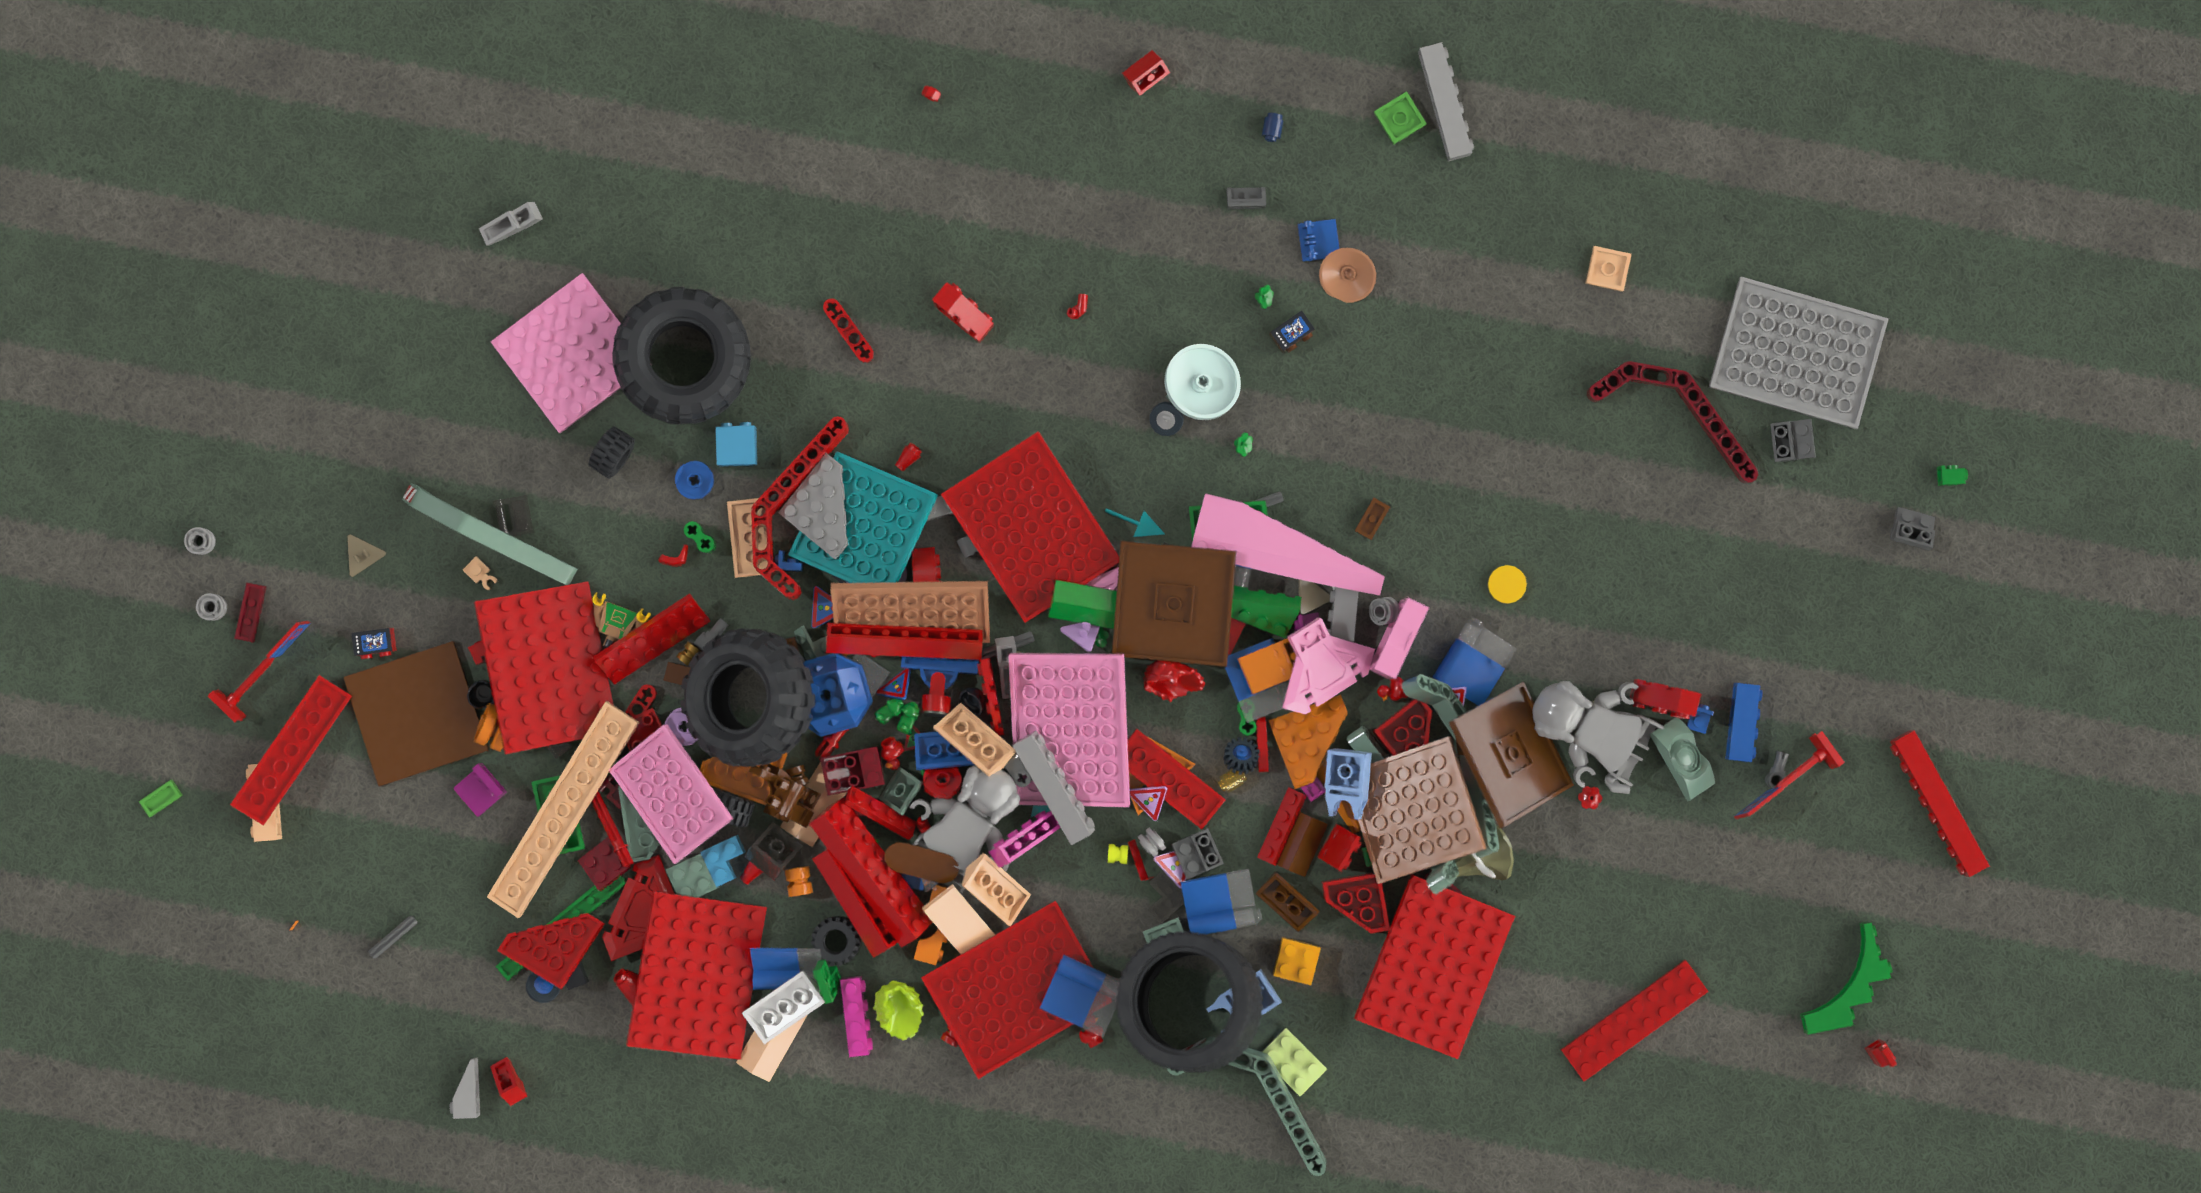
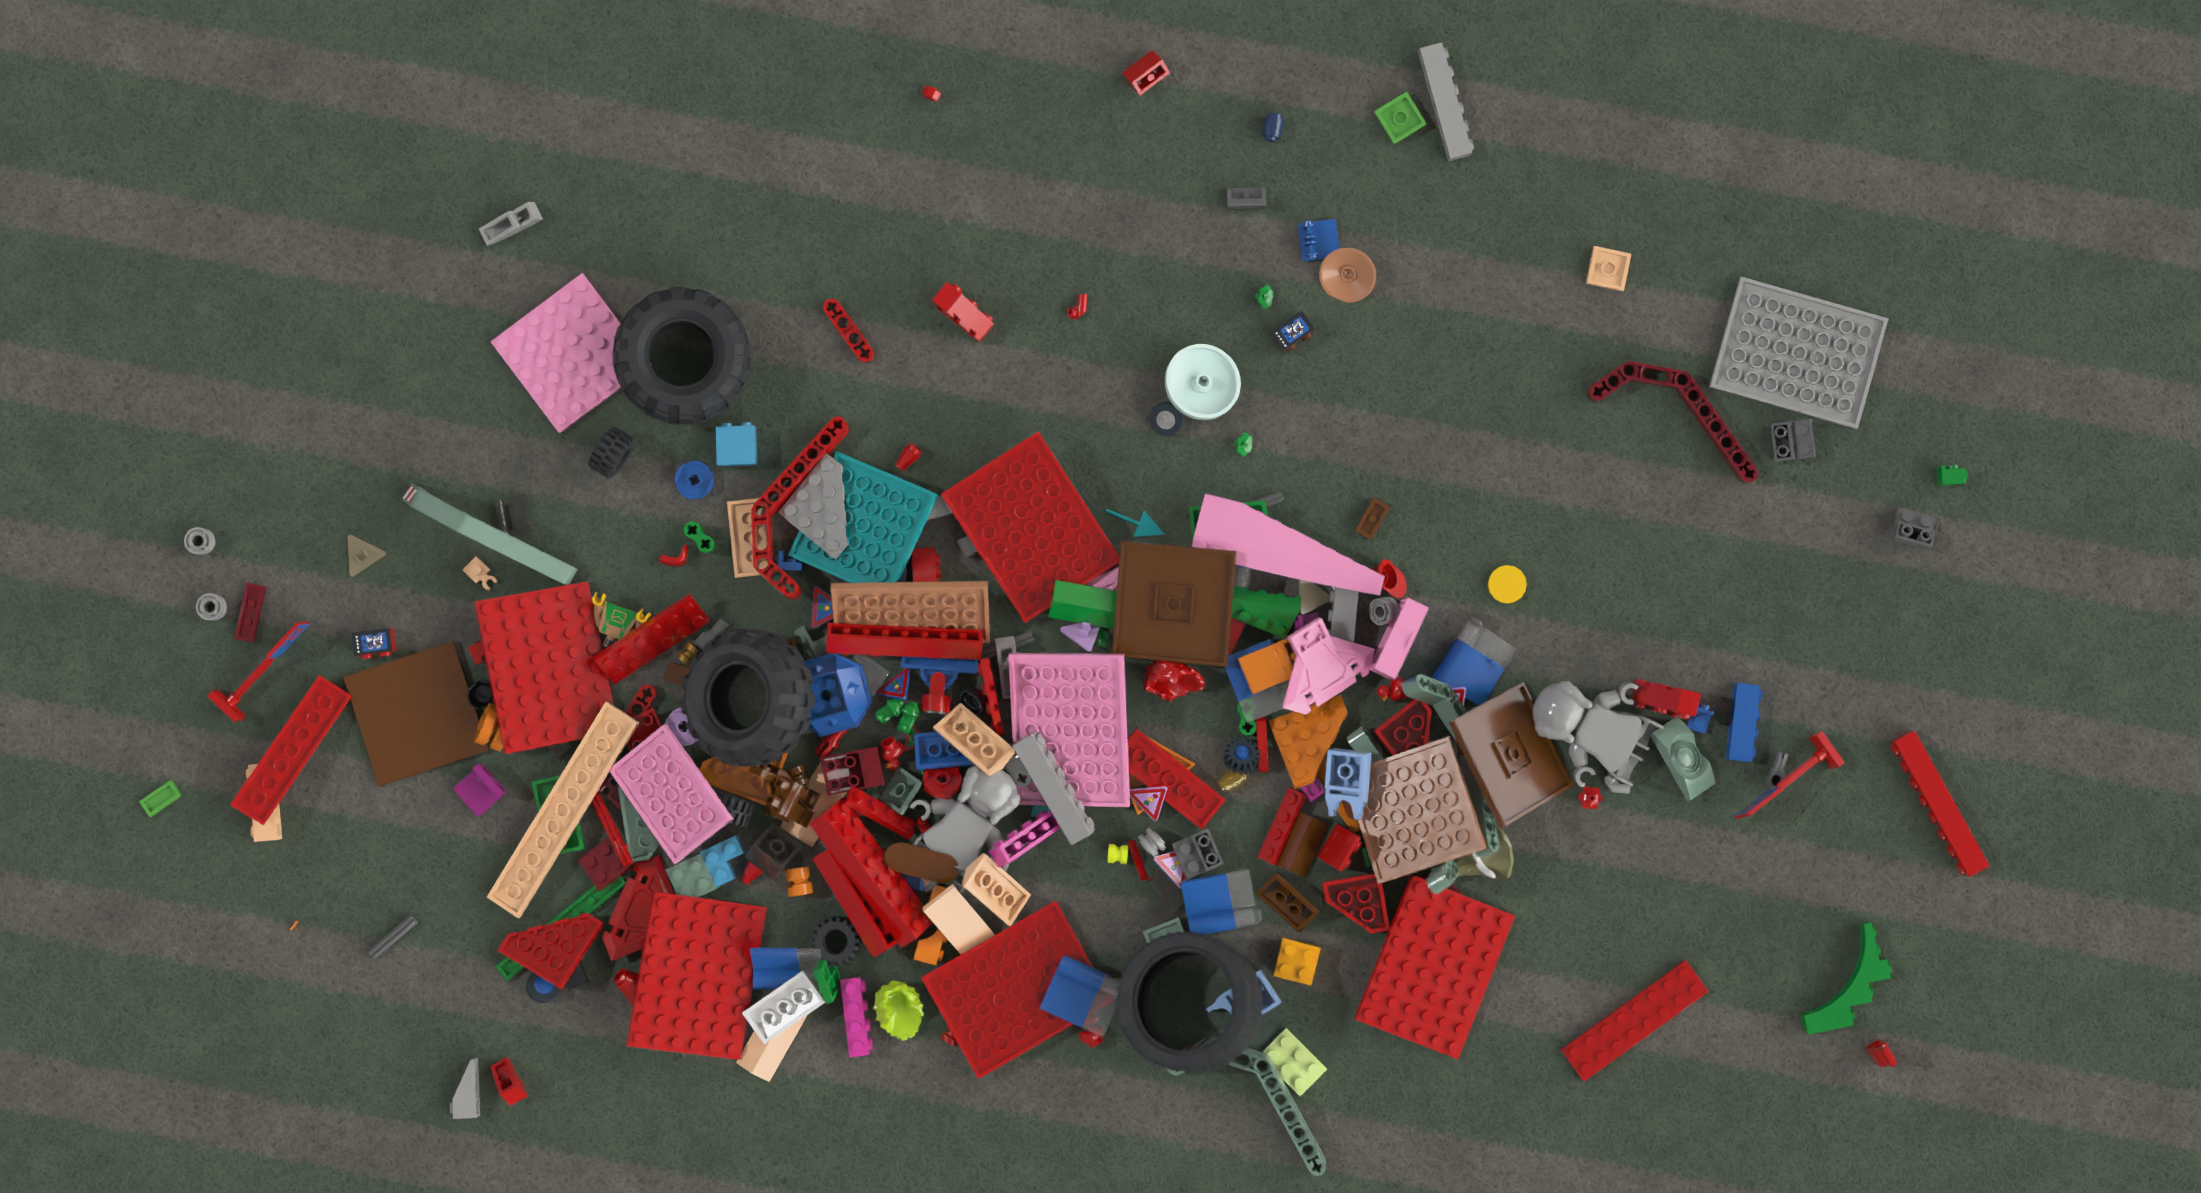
none -> red piece [1372,559,1407,598]

